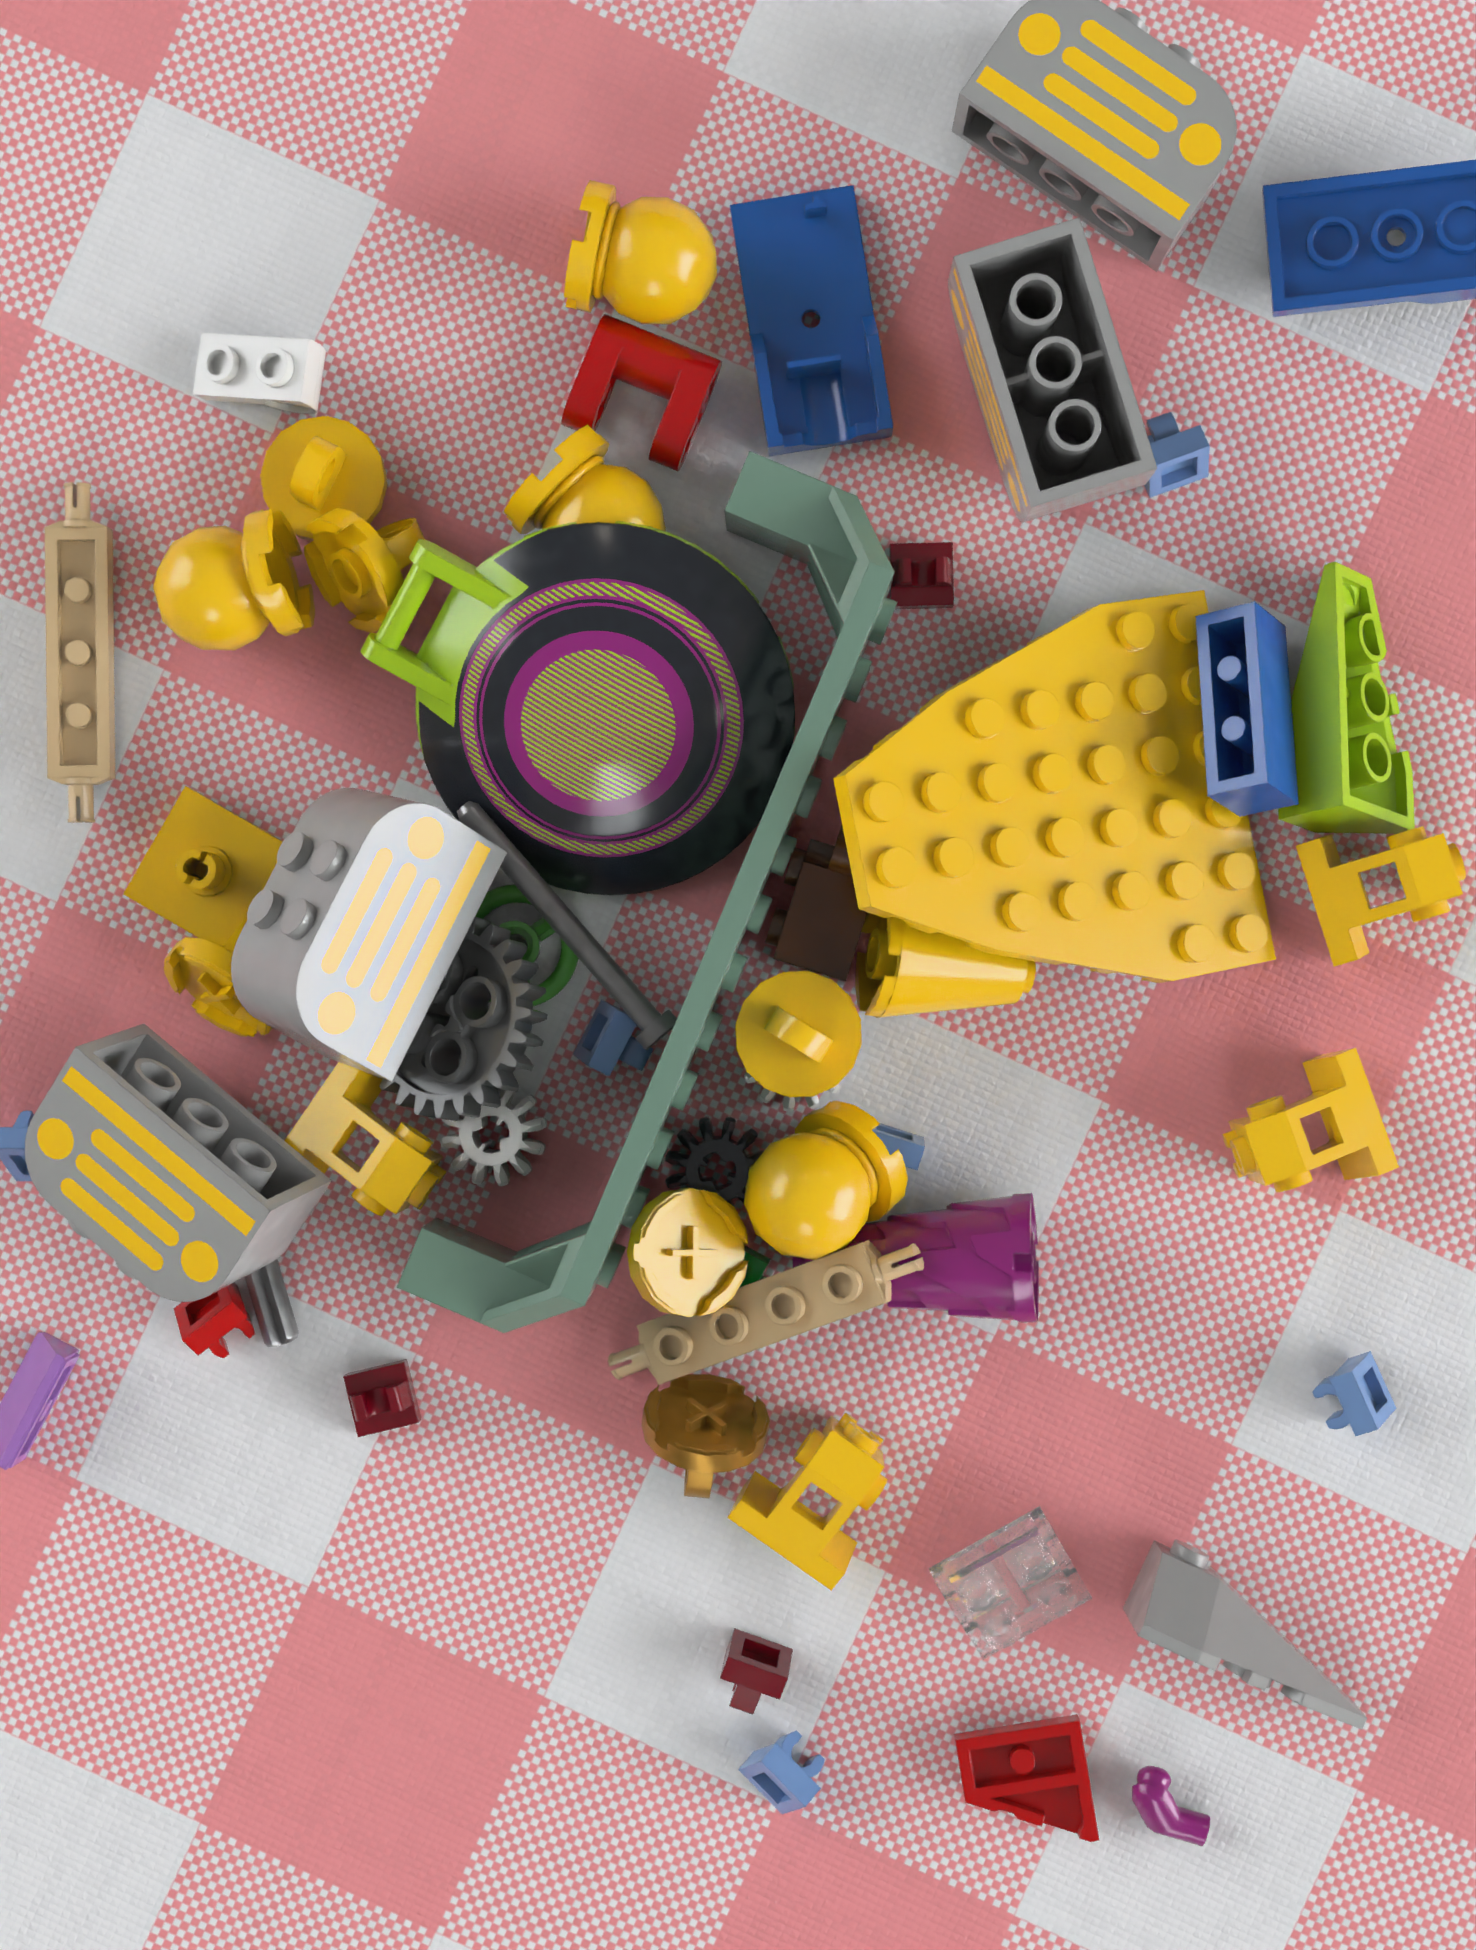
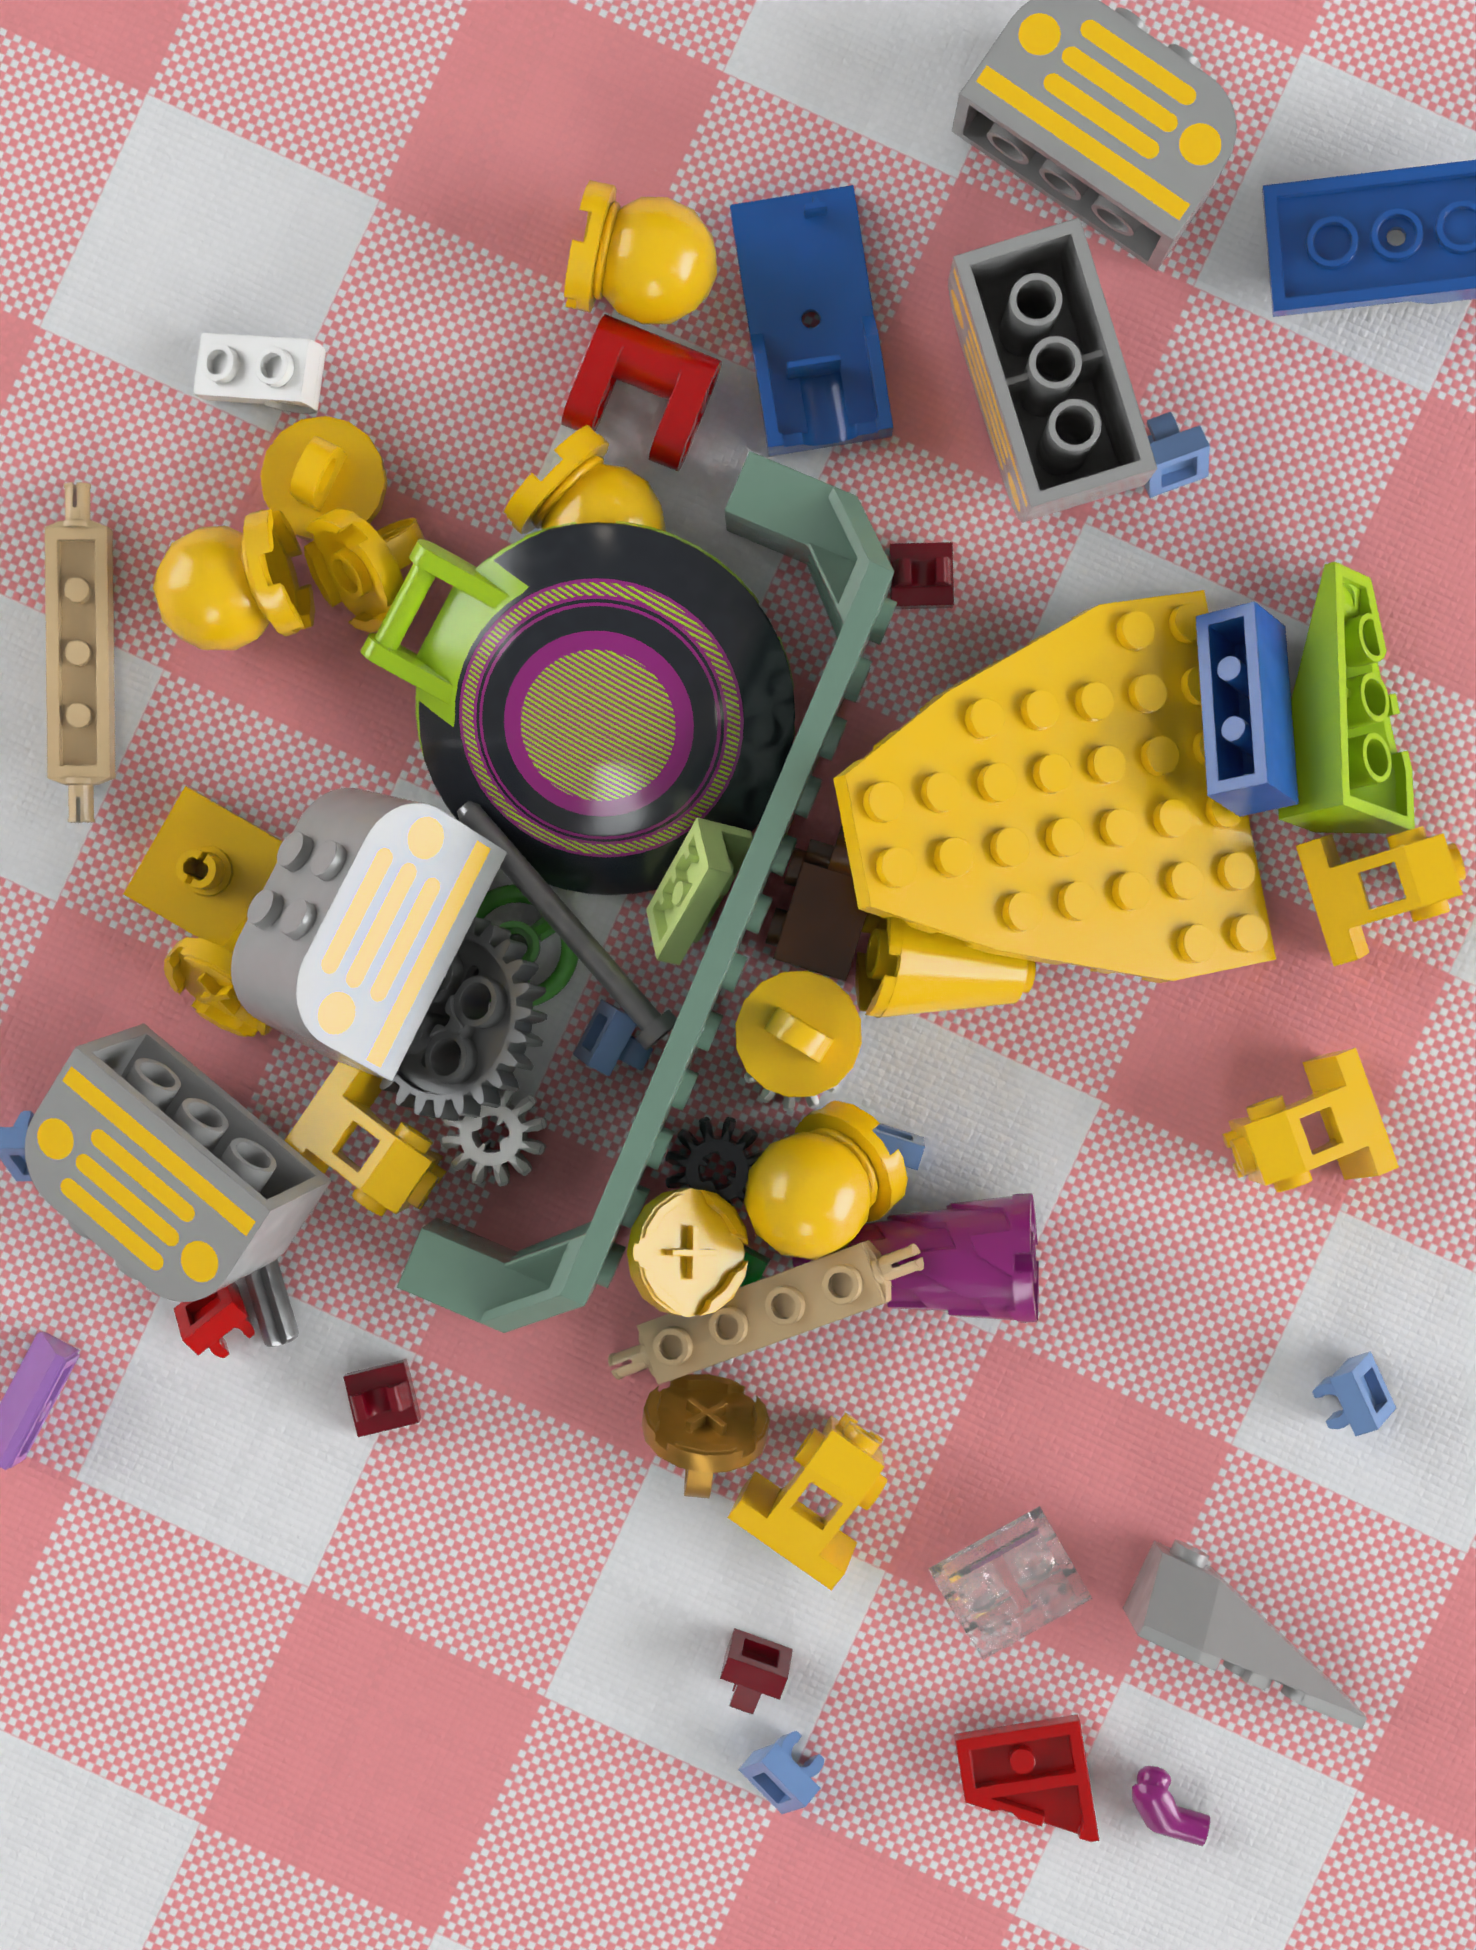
none -> yellowish green bracket [646,817,753,965]

